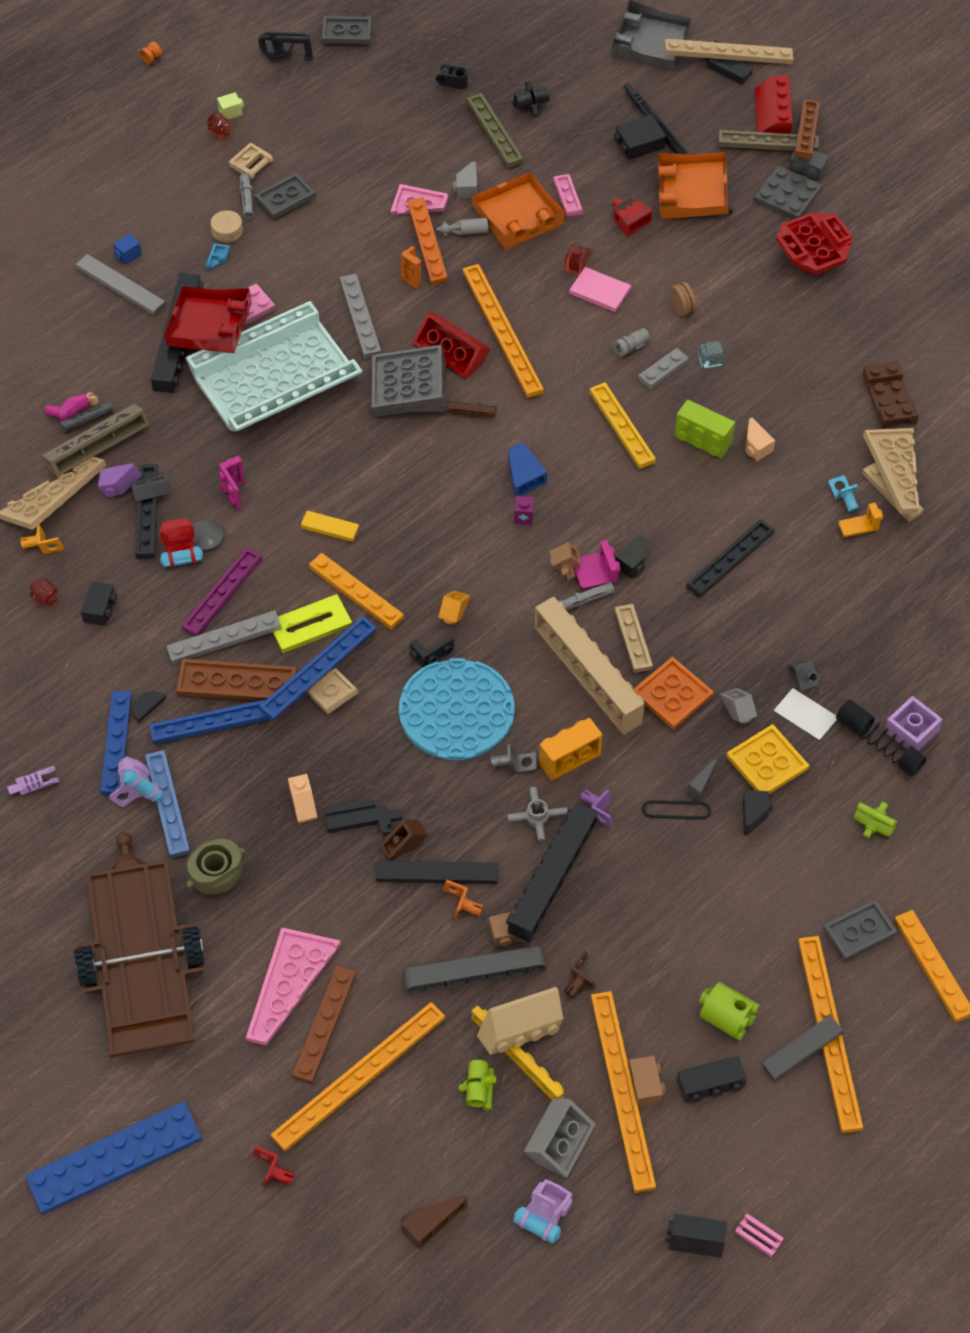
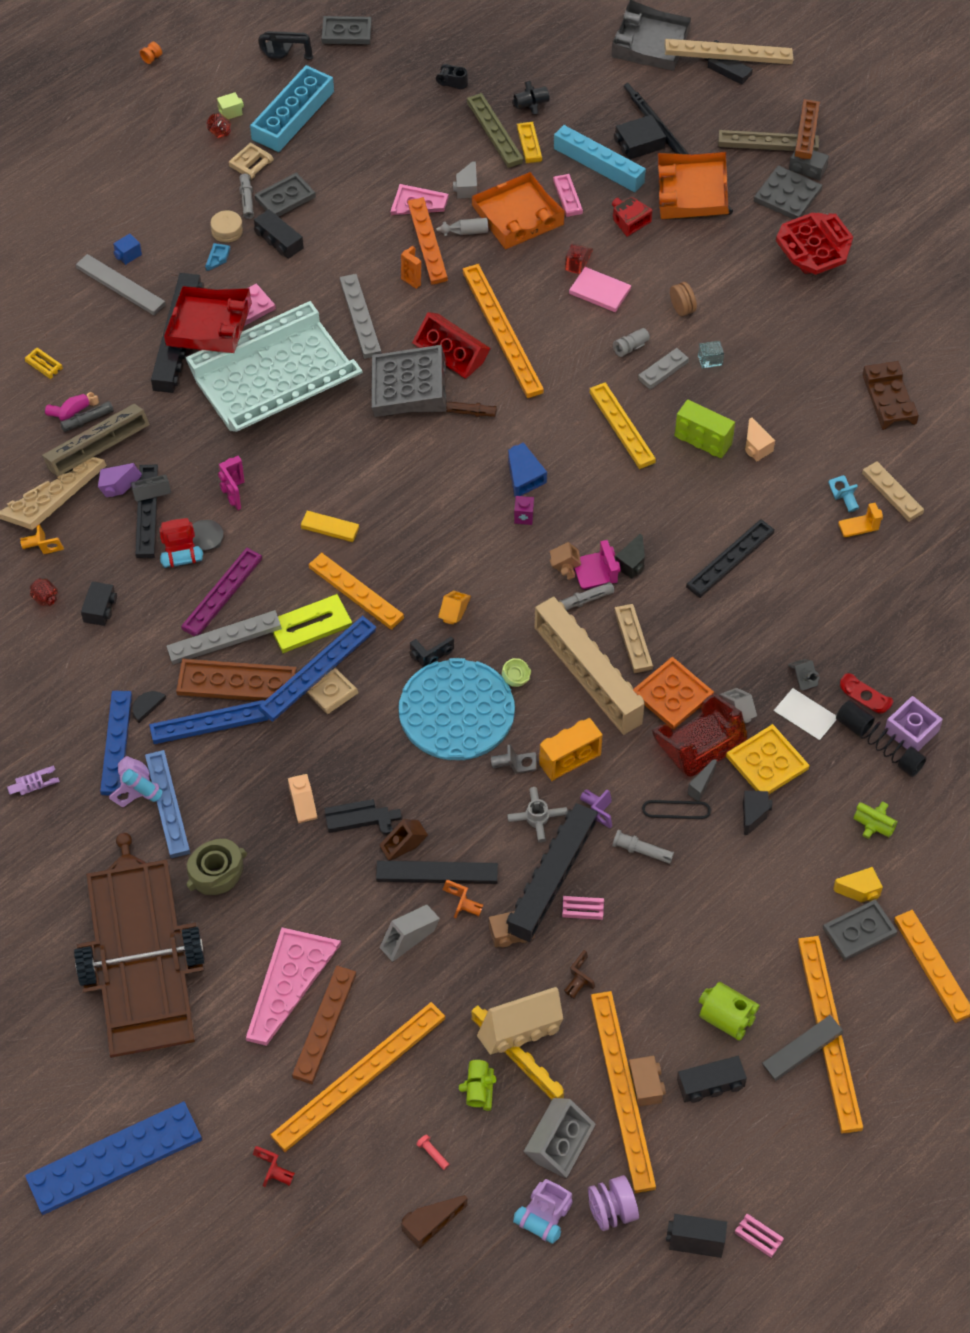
dark grey beam [403,946,547,994] -> none
red slope [755,75,792,134] -> none
tan wing [863,428,919,514] -> none
none -> yellow tile [25,348,63,379]
none -> medium azure brick [250,65,334,152]
none -> black brick [254,209,304,259]
none -> light grey slope [379,905,440,962]
none -> coral piece [416,1134,450,1170]
none -> yellowish green hair [502,658,531,687]
none -> yellow tile [517,122,542,163]
none -> medium azure brick [554,125,646,192]
none -> bright pink tile [562,896,604,920]
none -> lavender wheel [588,1175,639,1231]
none -> light grey pin [612,829,674,864]
none -> clear red windscreen [652,693,747,776]
none -> yellow slope [833,867,883,903]
none -> red piece [840,673,894,714]

